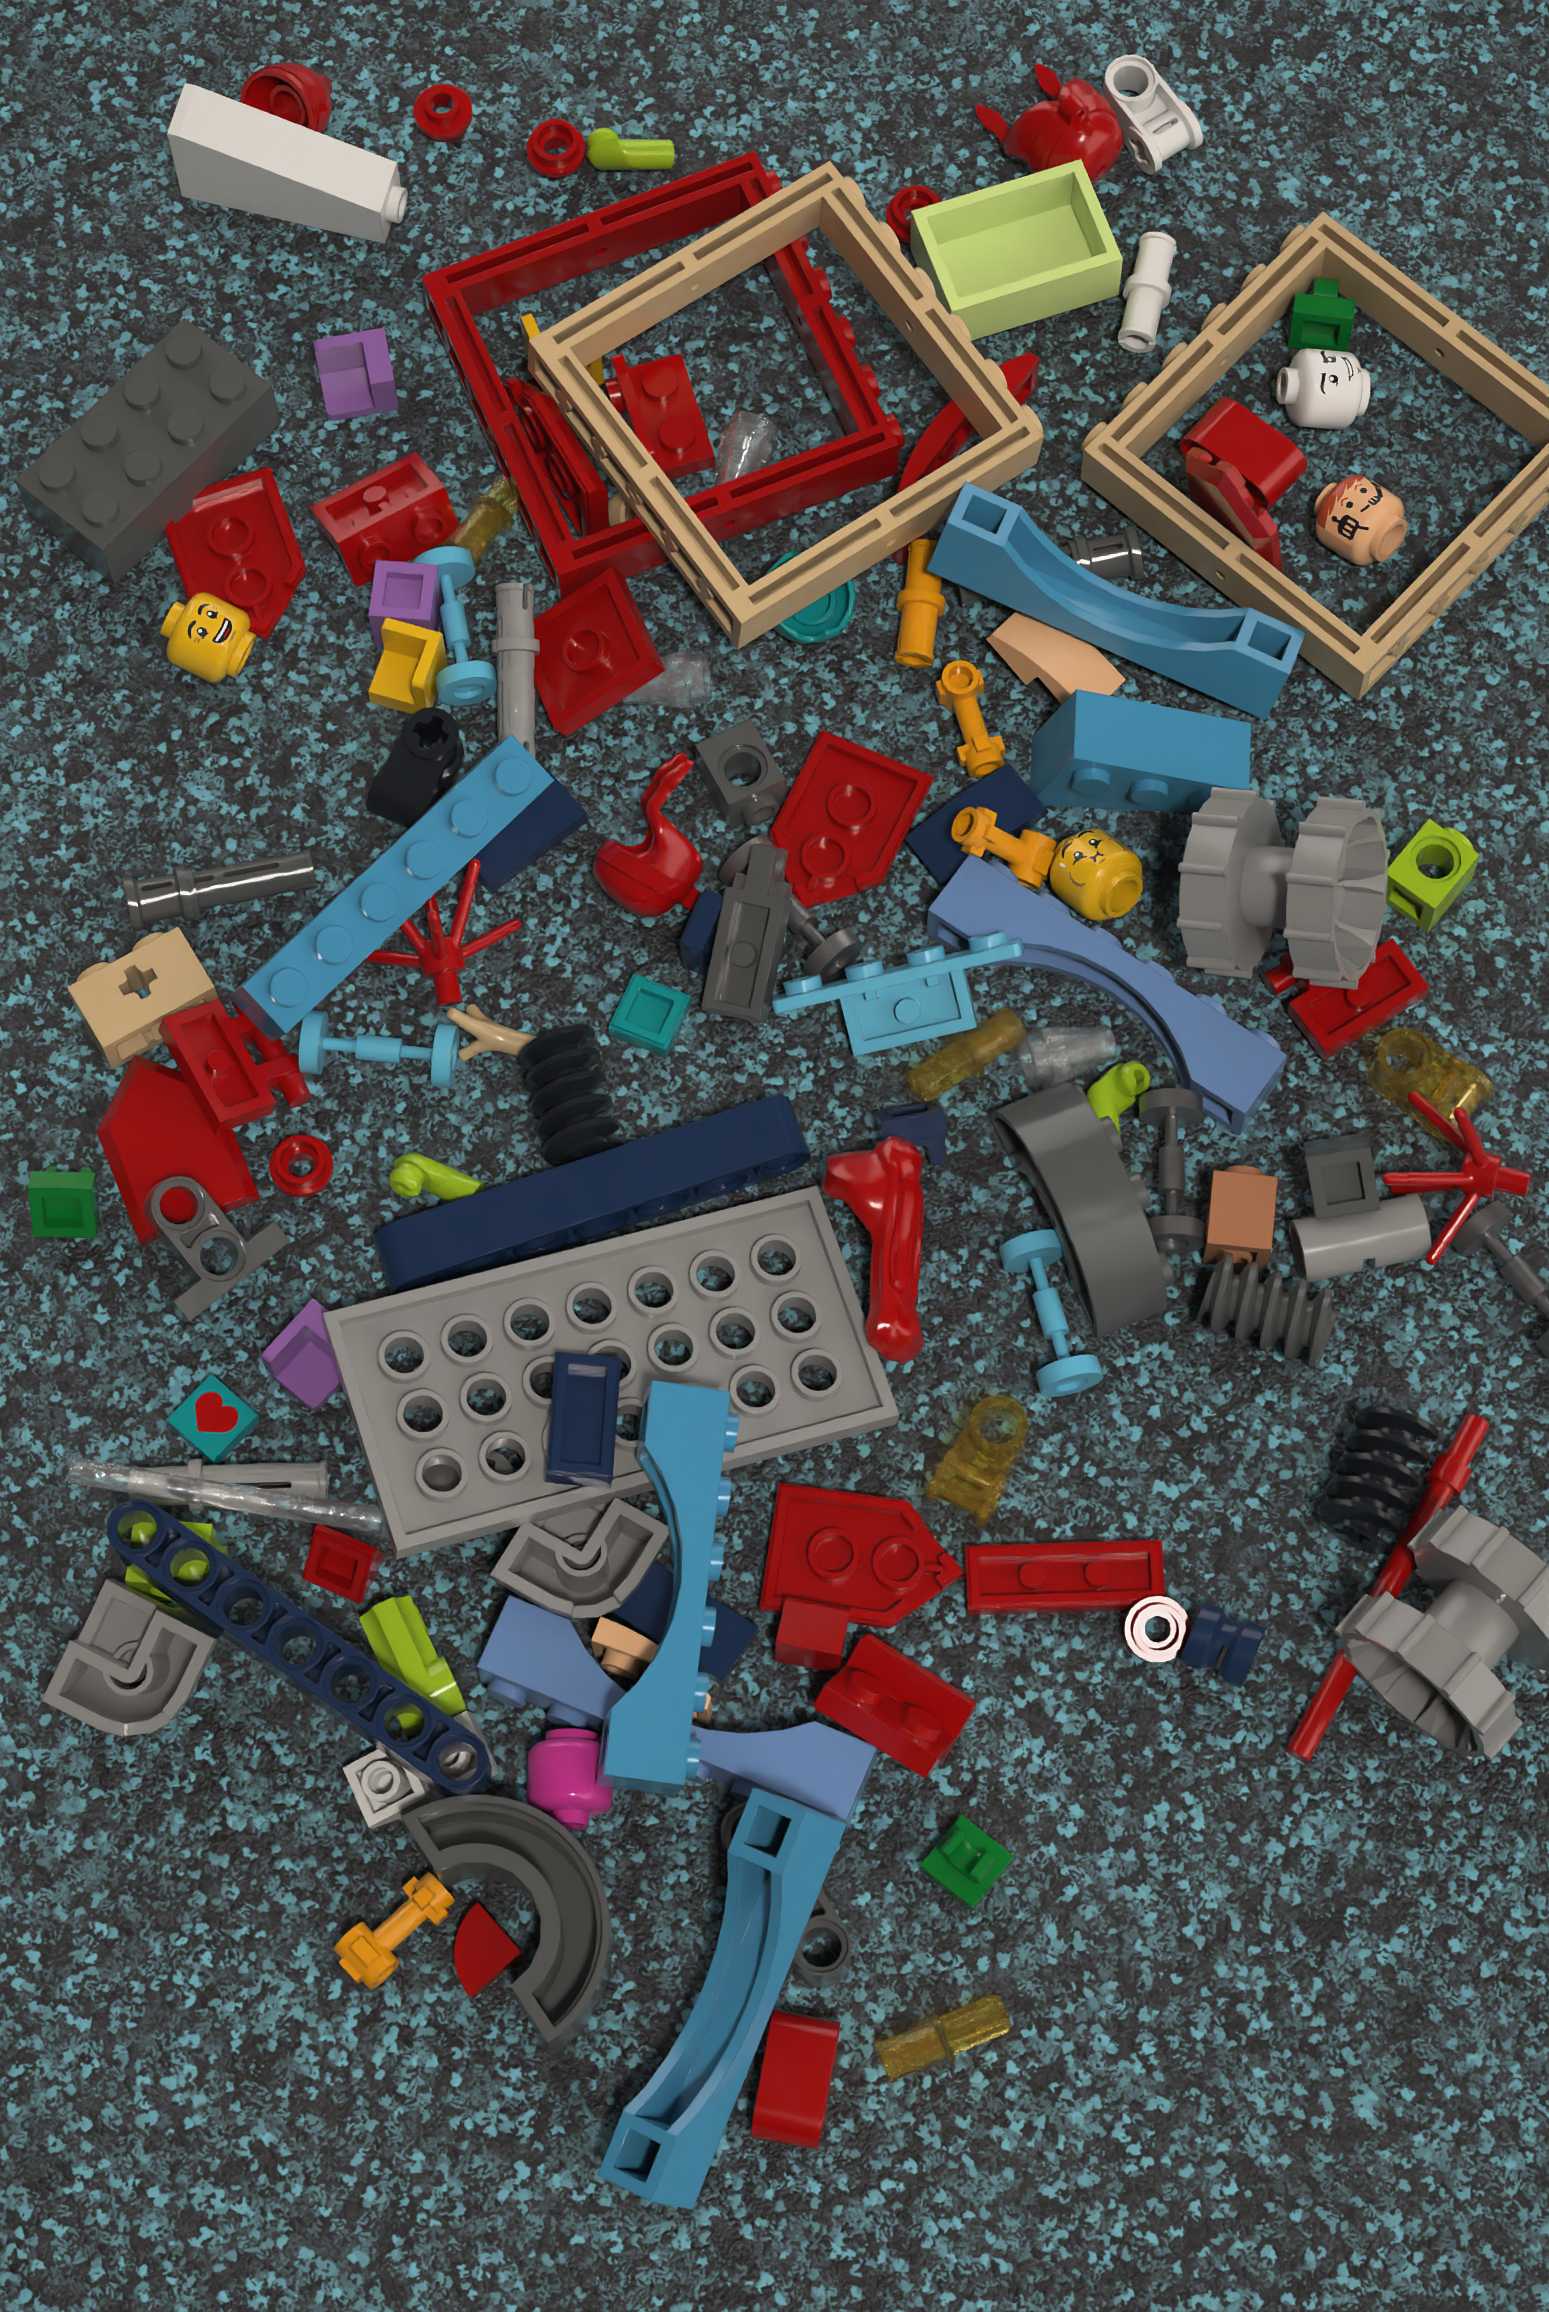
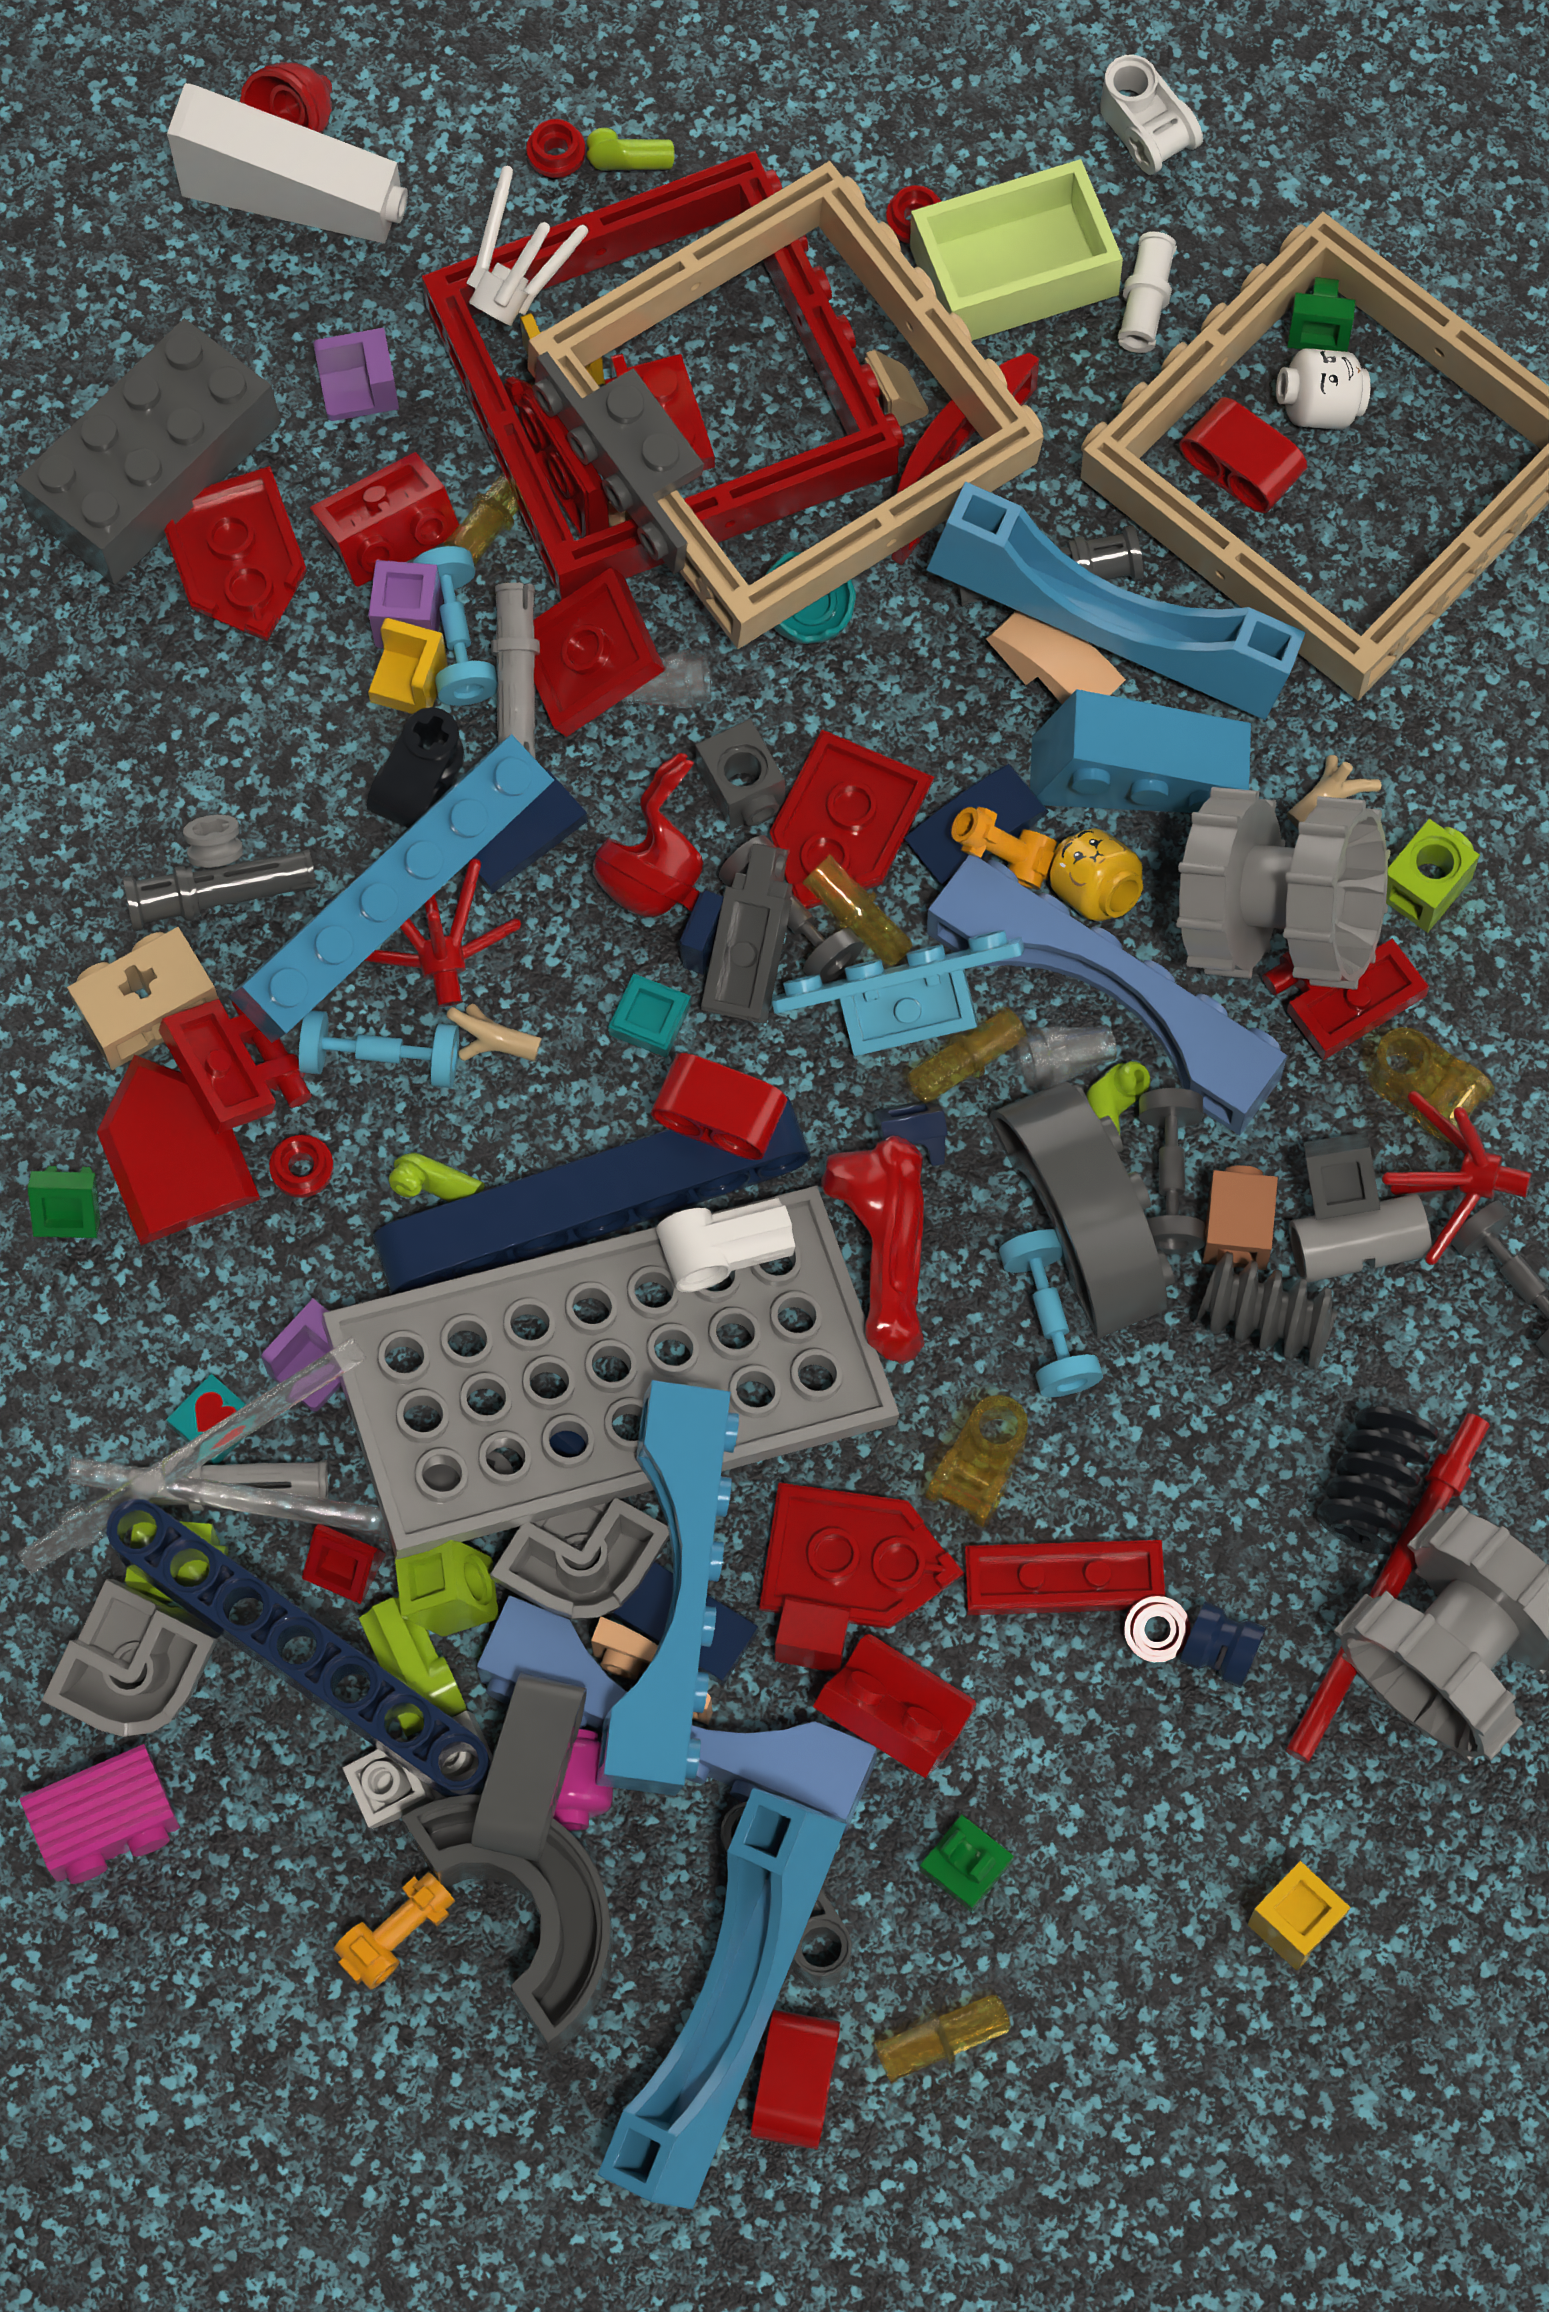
dark grey tile [144,1176,290,1323] -> none
yellow head [160,592,257,684] -> none
red plate [413,84,473,143] -> none
red tile [454,1902,523,2001] -> none
black piece [519,1025,624,1167] -> none
dark blue tile [545,1352,621,1488] -> none
clear cone [713,411,779,487] -> none
light orange pin [894,539,946,668] -> none
light orange bar [935,660,1006,778] -> none
red hair [976,63,1124,185] -> none
red tile [1186,447,1283,573] -> none
light nougat head [1314,474,1408,566] -> none
none -> clear bar [18,1337,367,1575]
none -> dark pink brick [19,1744,180,1884]
none -> light grey bush [183,814,243,868]
none -> lime brick [395,1540,499,1637]
none -> white plant [466,166,588,326]
none -> dark grey beam [472,1673,587,1862]
none -> dark grey bracket [532,351,704,575]
none -> red beam [650,1053,788,1160]
none -> white piece [656,1198,795,1292]
none -> clear yellow axle [802,854,912,966]
none -> tan slope [865,350,929,427]
none -> yellow panel [1248,1861,1351,1970]
none -> tan bar [1287,755,1382,828]

